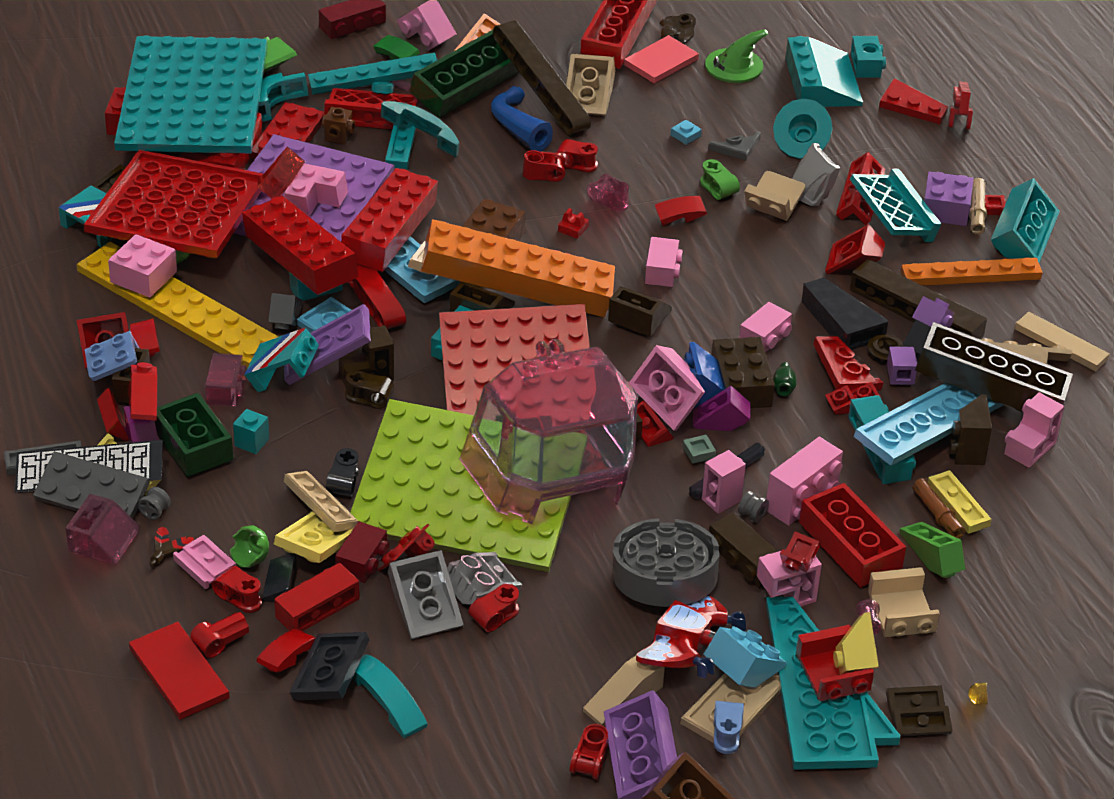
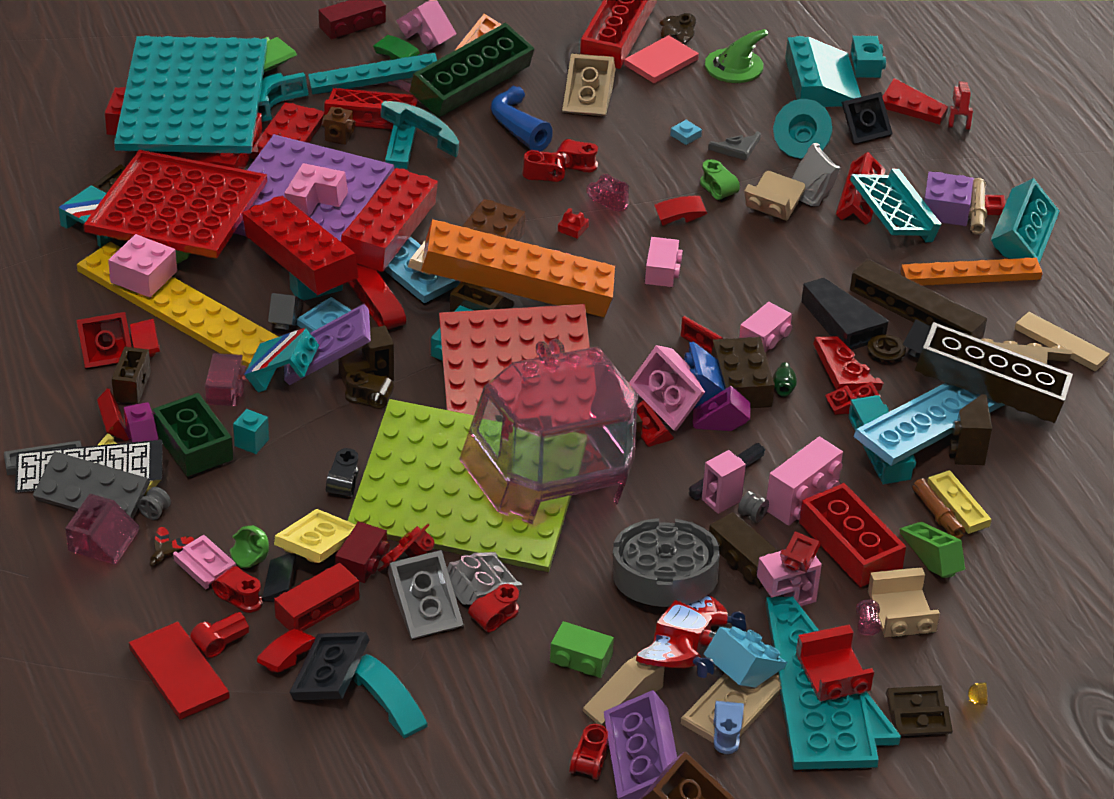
medium blue bracket [85,331,140,381] -> none
red slope [128,362,157,421] -> none
clear red slope [258,147,305,199] -> none
tan tile [284,471,358,532] -> none
teal tile [371,81,393,94] -> none
dark brown beam [493,20,591,135] -> none
dark brown slope [608,286,672,337] -> none
sand green plate [682,435,716,464] -> none
red slope [825,224,886,274] -> none
light yellow slope [833,612,879,675] -> none
medium lavender brick [887,347,917,384] -> none
medium lavender brick [912,296,954,328] -> none
bright pink brick [1004,393,1064,468] -> none
none -> bright green brick [550,621,614,678]
none -> red slope [681,316,723,353]
none -> black slope [841,92,893,144]

